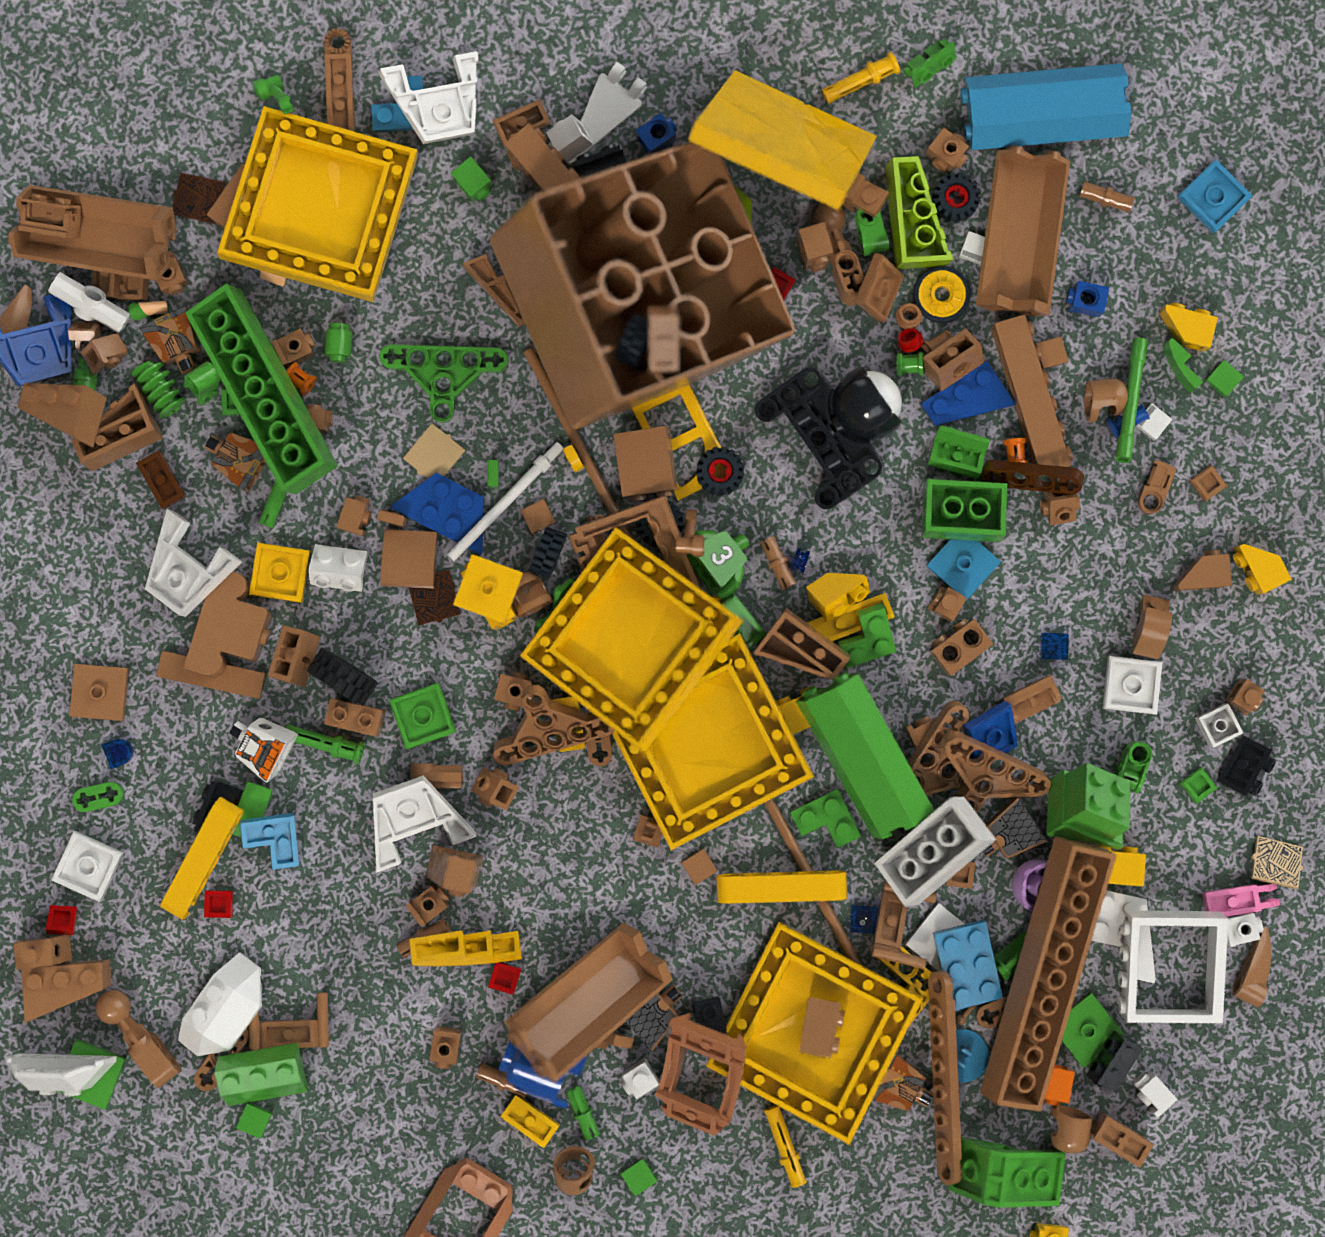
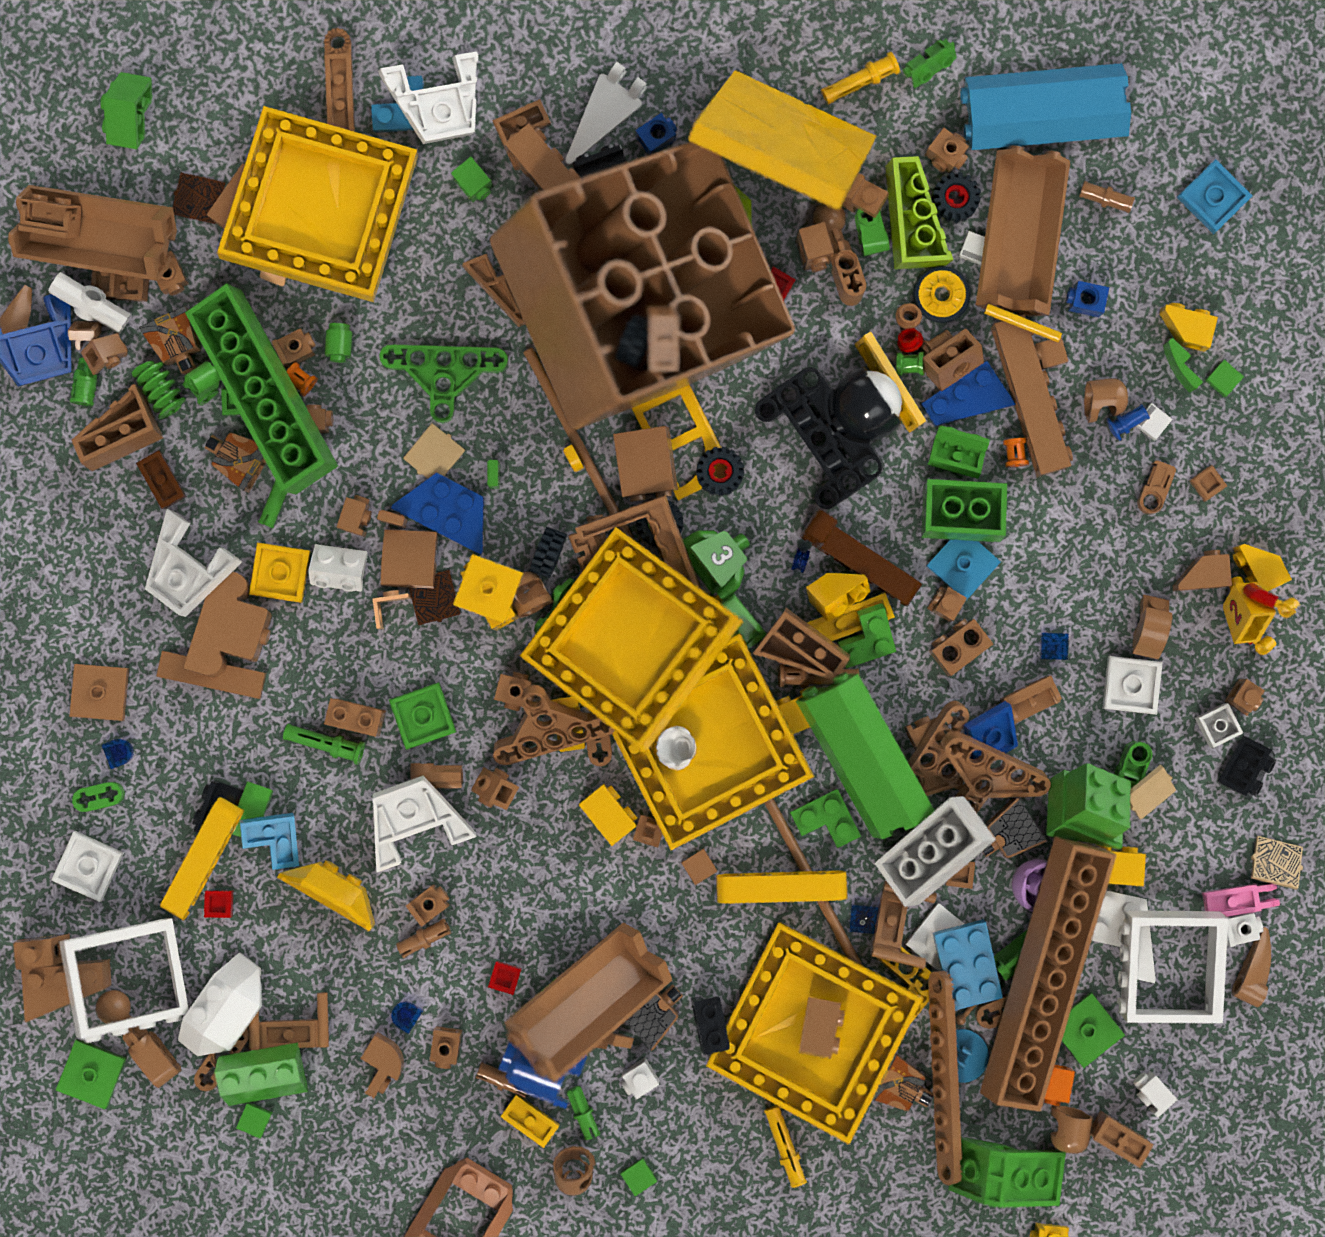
white wedge [5,1053,116,1096] -> none
medium nougat wedge [17,383,106,447] -> none
red plate [46,905,78,935] -> none
arm [128,301,168,321] -> none
torso [229,718,298,783] -> none
bright green brick [252,74,295,115] -> none
medium nougat brick [268,625,320,688] -> none
black tyre [307,647,378,706] -> none
yellow slope [409,930,522,966] -> none
medium nougat wedge [426,845,483,897] -> none
white bar [447,442,564,562] -> none
medium nougat tile [520,499,556,535] -> none
white brick [546,114,593,162] -> none
nougat wedge [655,1013,746,1136] -> none
medium nougat brick [676,510,704,557] -> none
medium nougat pin [759,536,797,591] -> none
medium nougat plate [855,253,904,323] -> none
reddish brown beam [980,460,1085,494] -> none
medium nougat brick [1040,492,1080,526] -> none
black bracket [1086,1030,1143,1093] -> none
bright green piece [1115,338,1148,463] -> none
bright green tile [1179,767,1218,804] -> none
none -> white window [59,918,189,1043]
none -> bright green brick [101,72,152,150]
none -> yellow wedge [277,860,375,931]
none -> medium nougat brick [360,1032,404,1098]
none -> light nougat bracket [372,590,411,630]
none -> clear blue tile [391,1001,424,1034]
none -> yellow brick [578,784,638,846]
none -> white hair [656,726,697,770]
none -> medium nougat pin [778,664,859,688]
none -> reddish brown beam [800,509,922,607]
none -> yellow tile [855,332,926,433]
none -> yellow bar [984,304,1062,343]
none -> tan piece [1130,764,1176,820]
none -> yellow torso [1223,576,1299,655]

